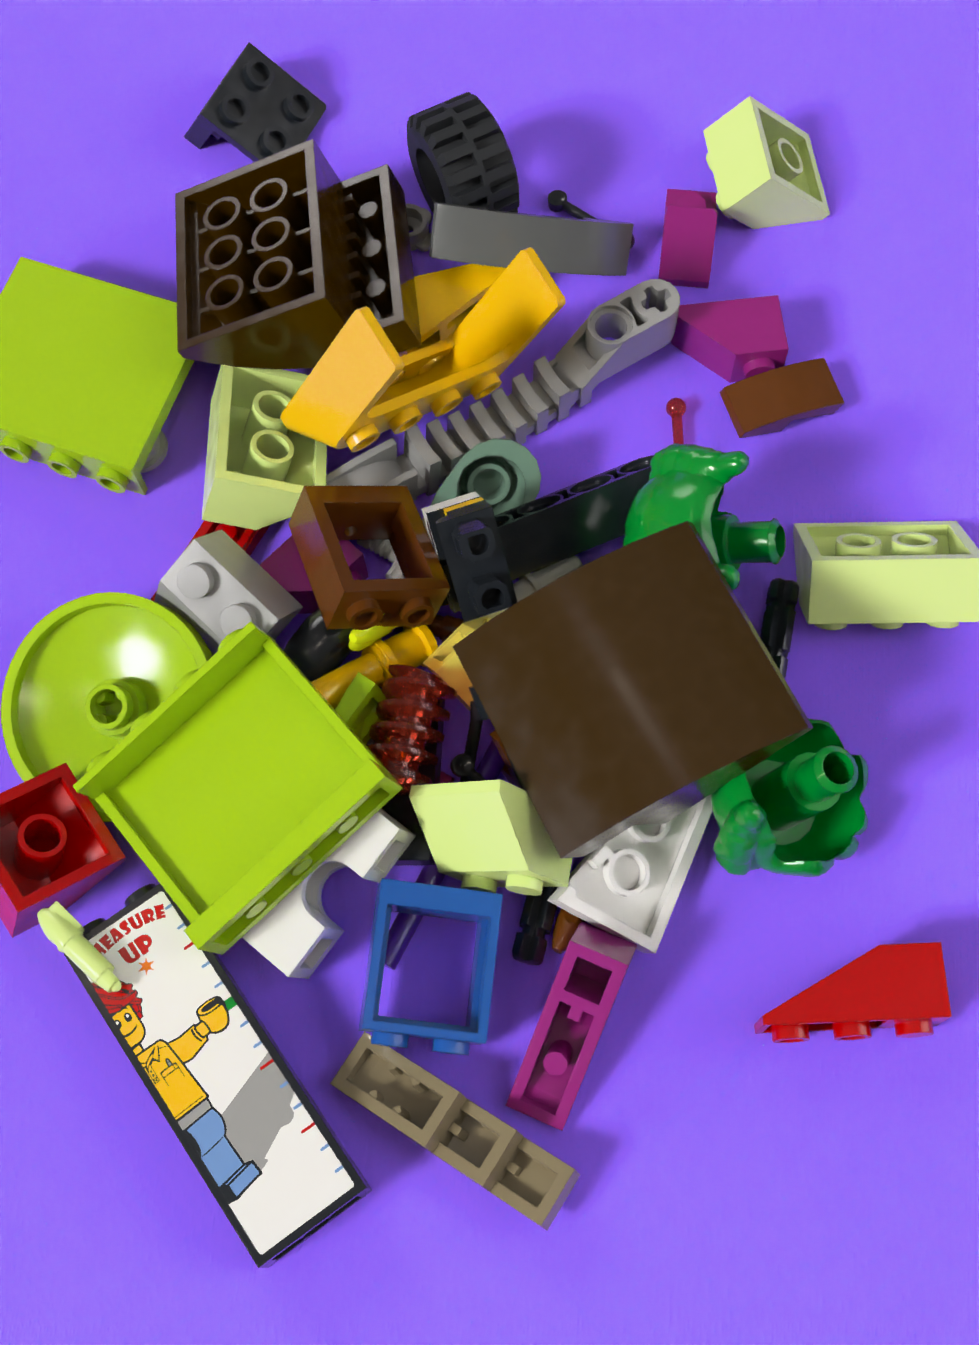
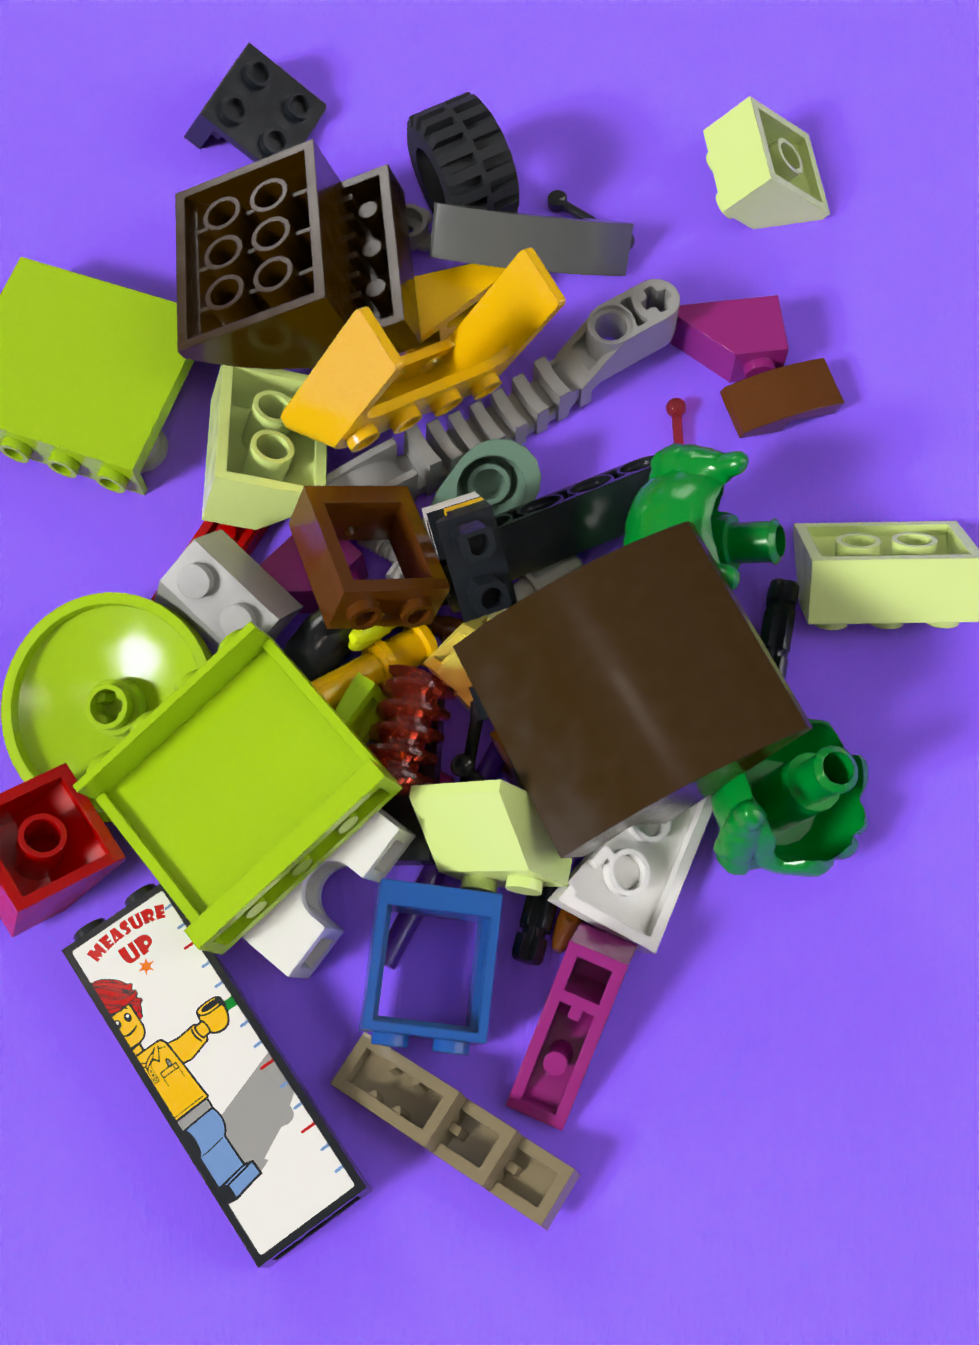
yellowish green piece [37,901,122,993] -> none
magenta slope [658,189,718,288] -> none
red slope [754,942,952,1043] -> none

